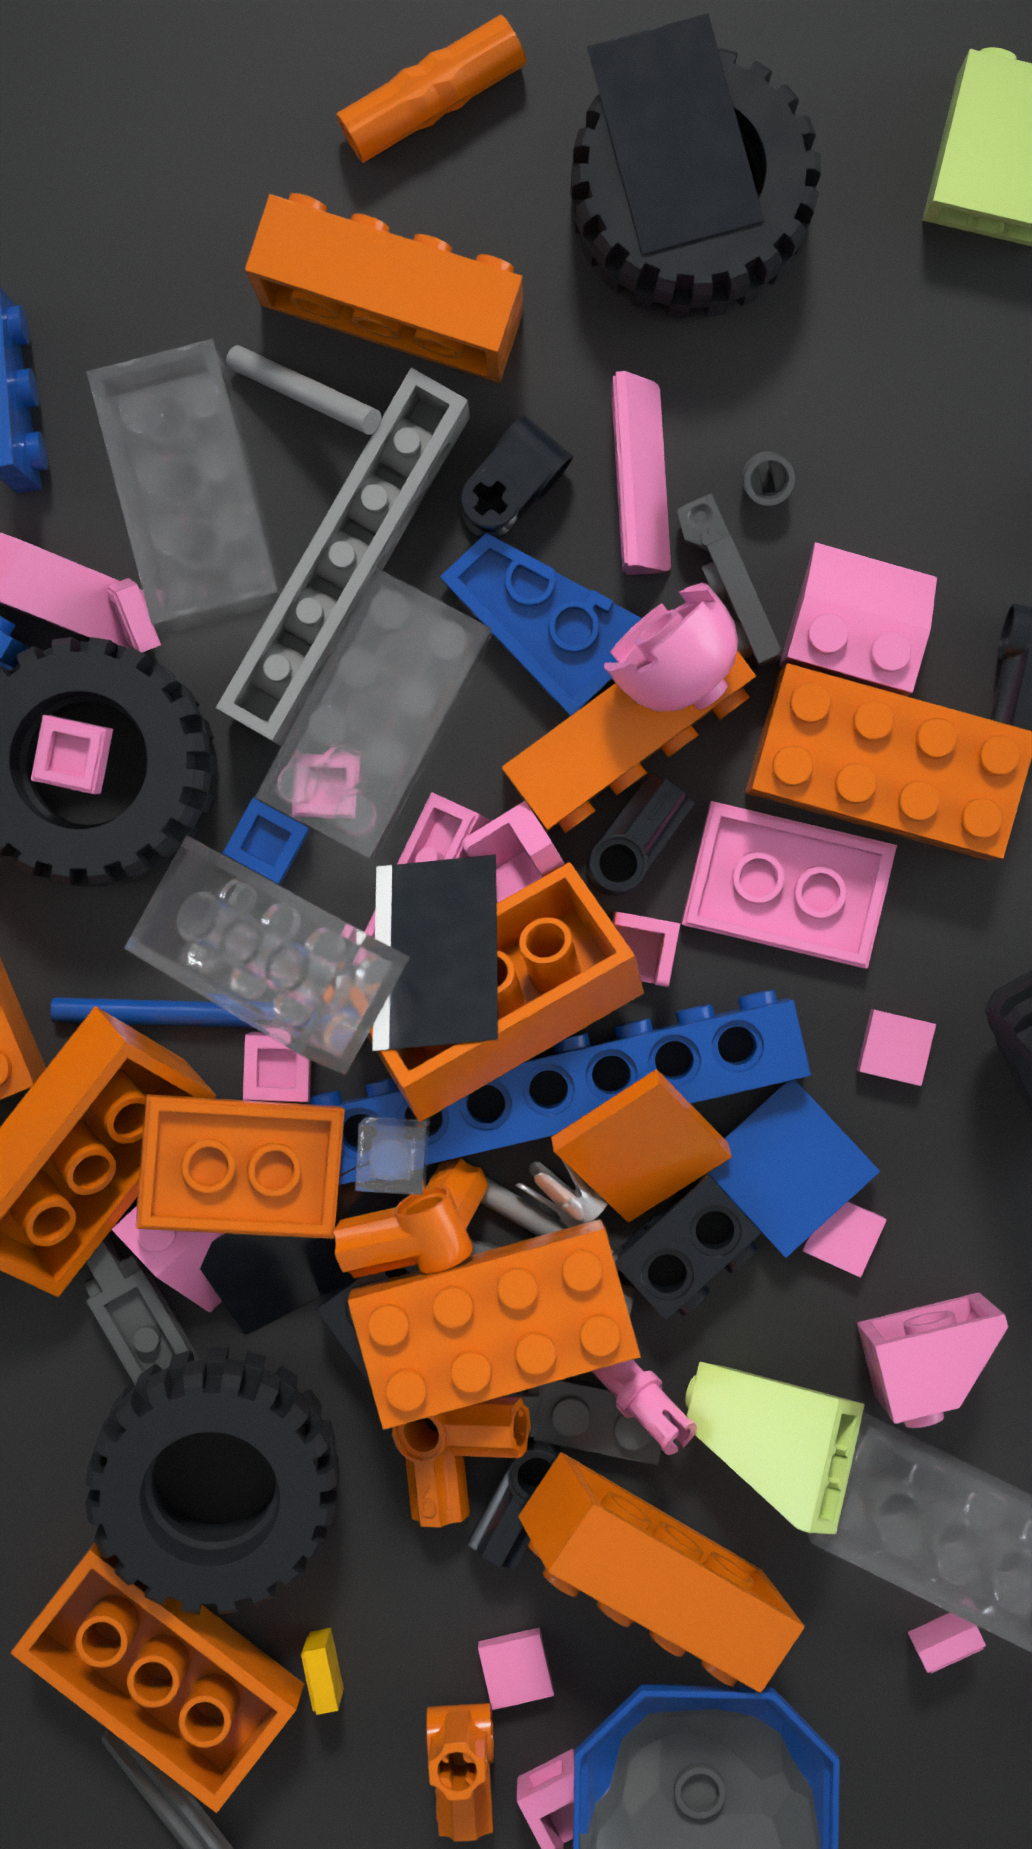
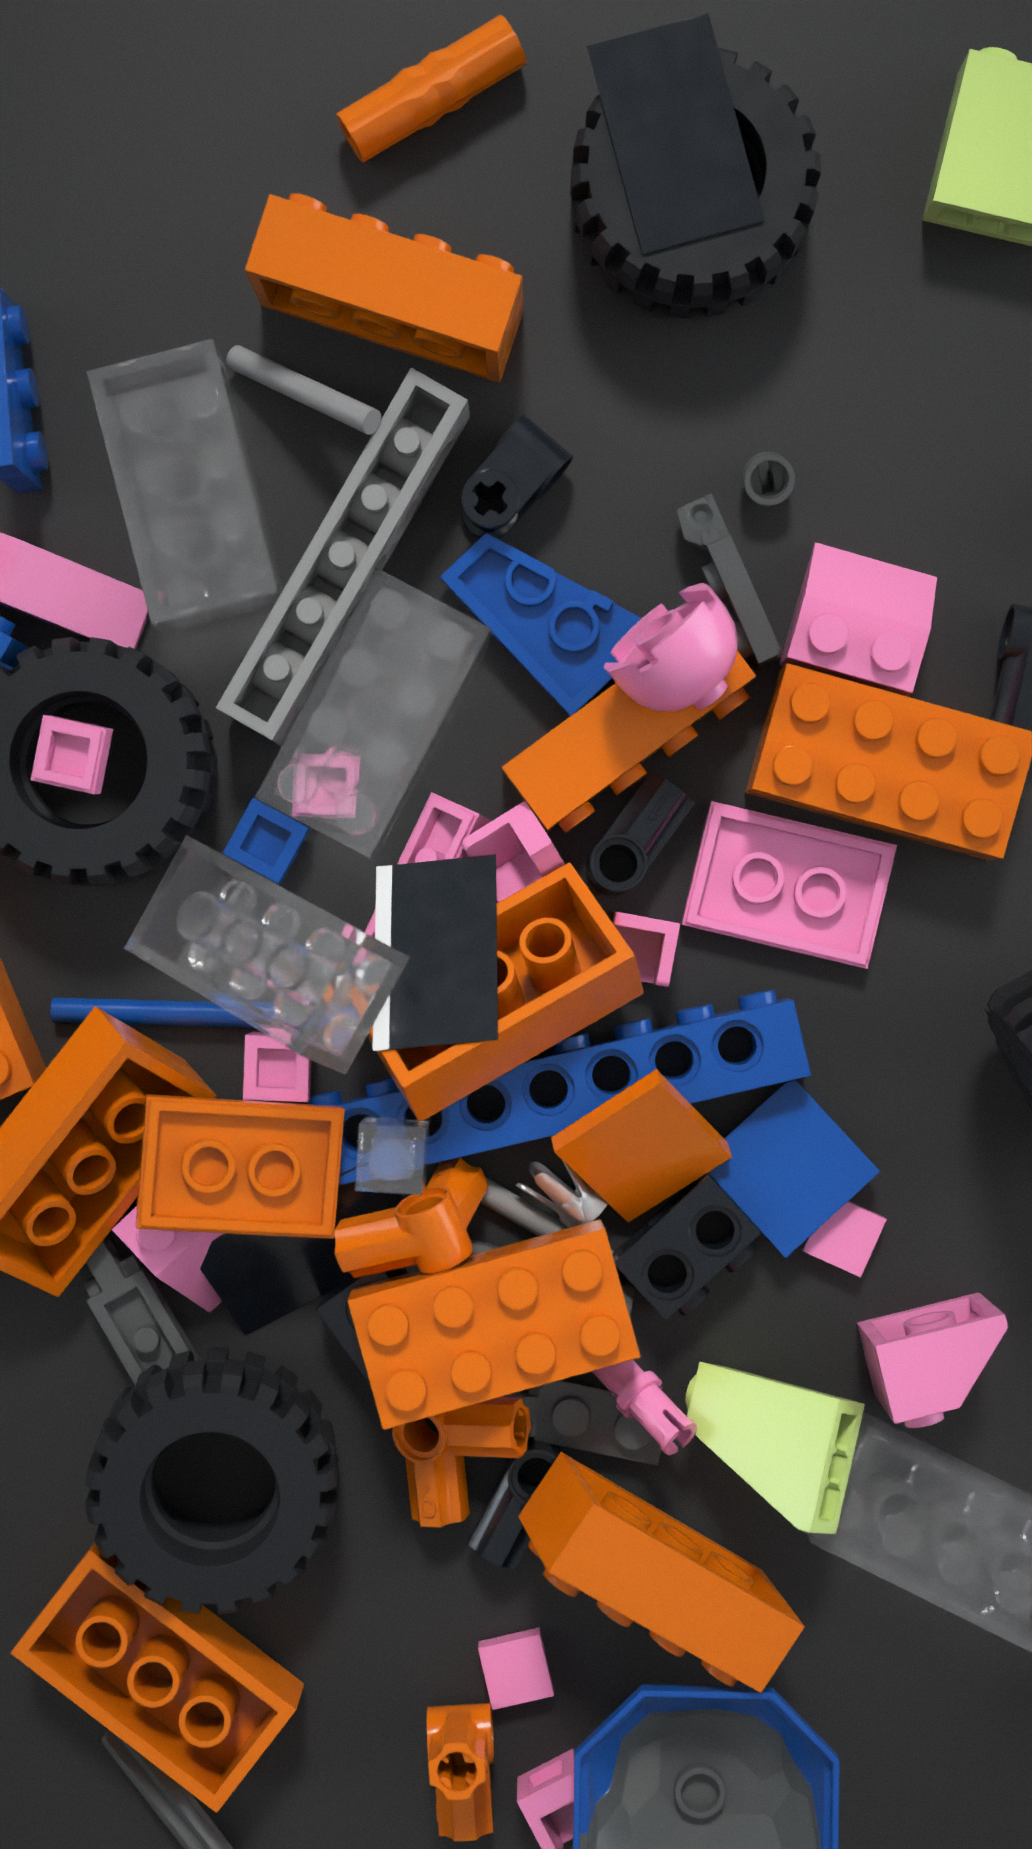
bright pink tile [106,578,161,653] -> none
yellow tile [301,1627,344,1715] -> none
bright pink slope [611,371,671,575] -> none
bright pink tile [857,1009,936,1086] -> none
bright pink tile [907,1606,986,1674] -> none

